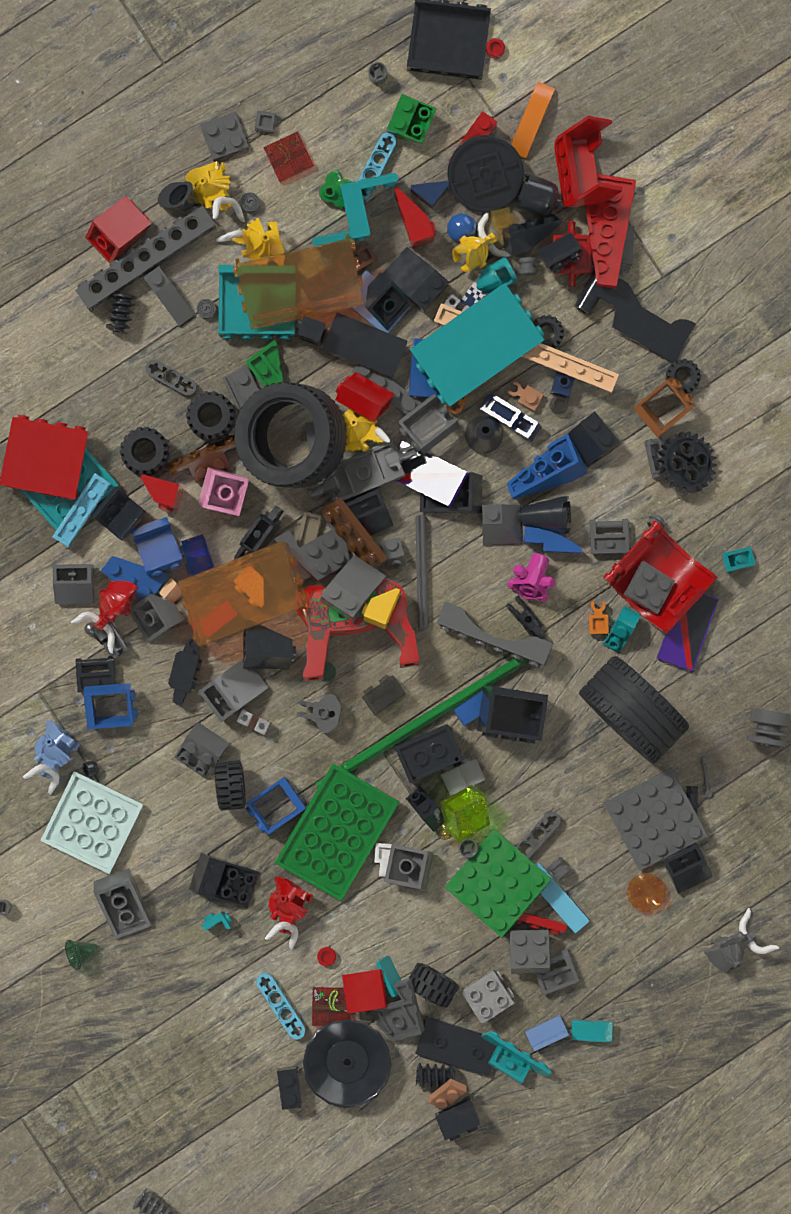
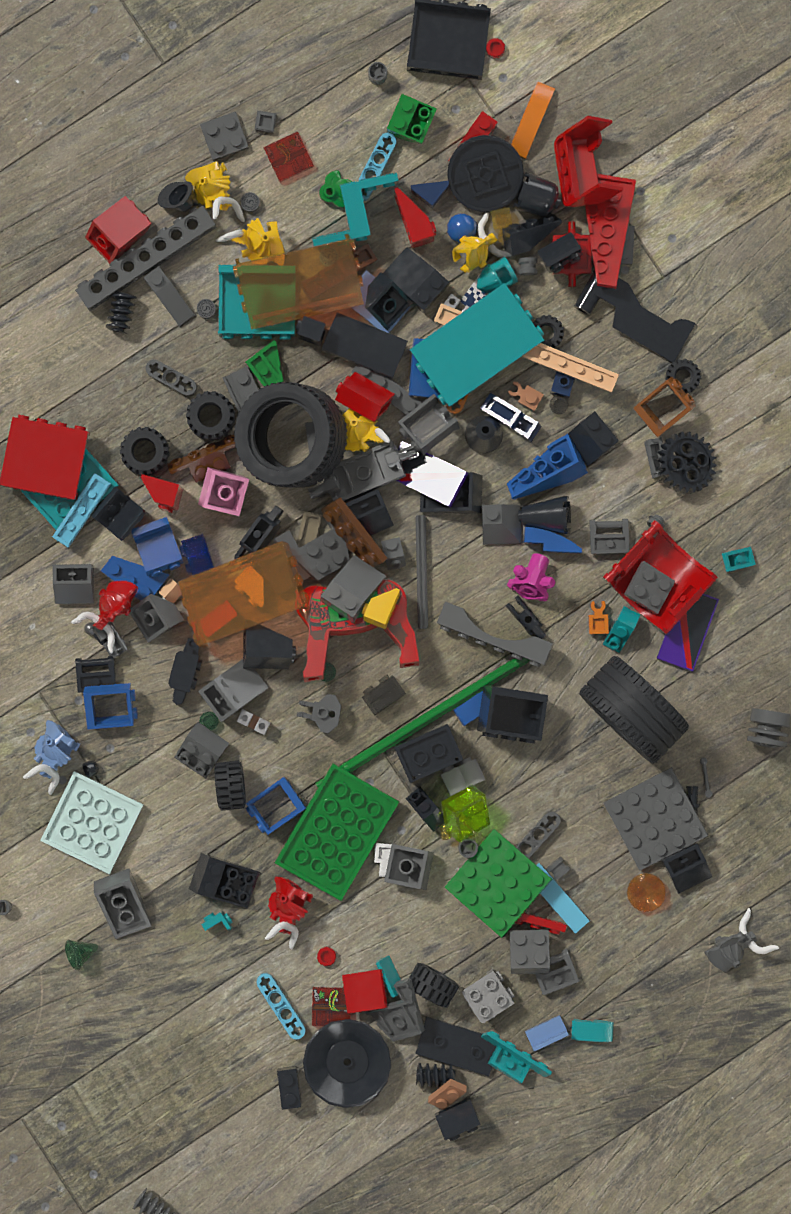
none -> clear green plate [199,711,219,730]

